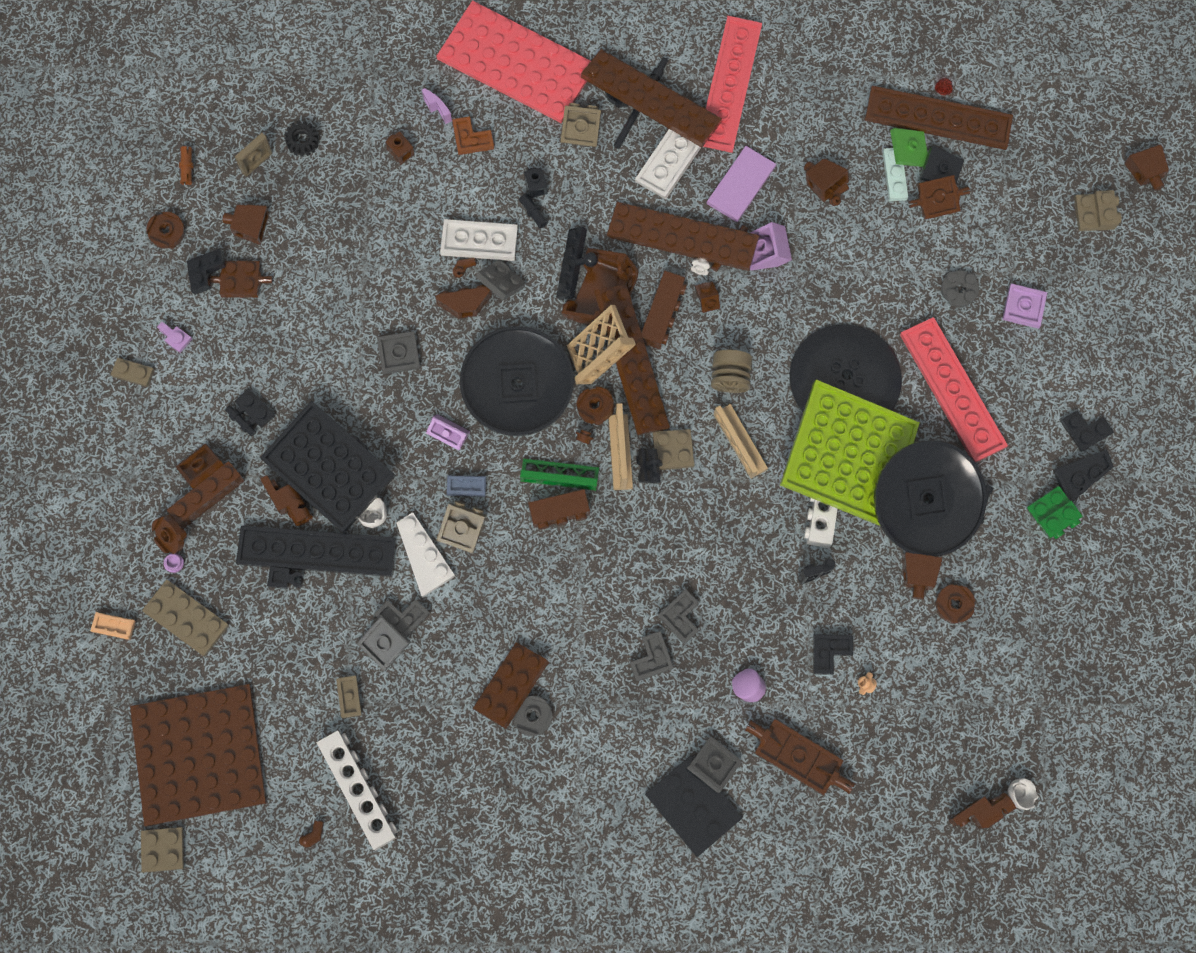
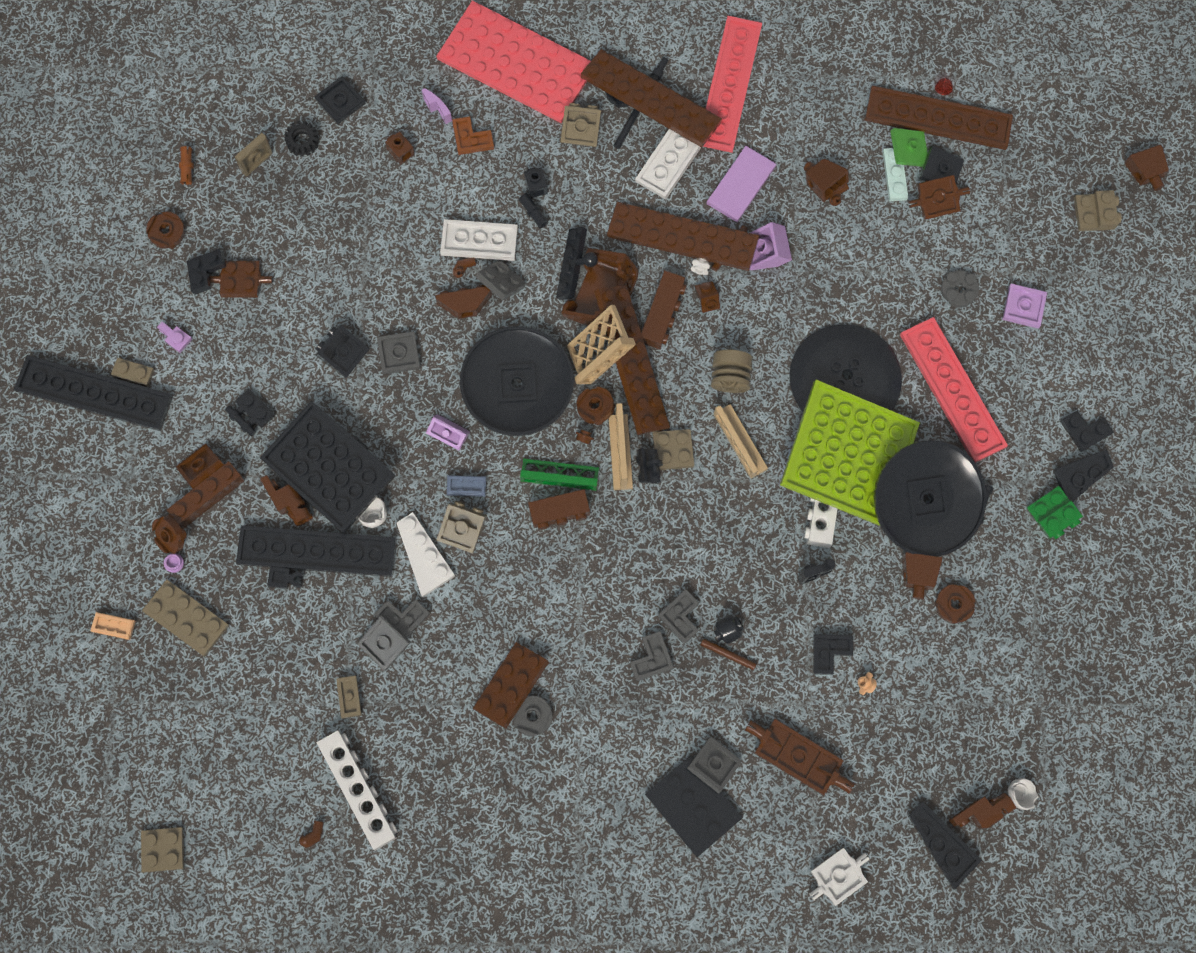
reddish brown plate [130,684,267,827] -> none
reddish brown torso [222,205,270,245] -> none
lavender hair [732,669,766,702] -> none
none -> black plate [13,355,173,431]
none -> black plate [314,76,366,125]
none -> black plate [315,325,370,378]
none -> reddish brown bar [701,638,757,671]
none -> black head [714,615,744,644]
none -> white plate [809,848,869,906]
none -> black wing [908,801,982,890]

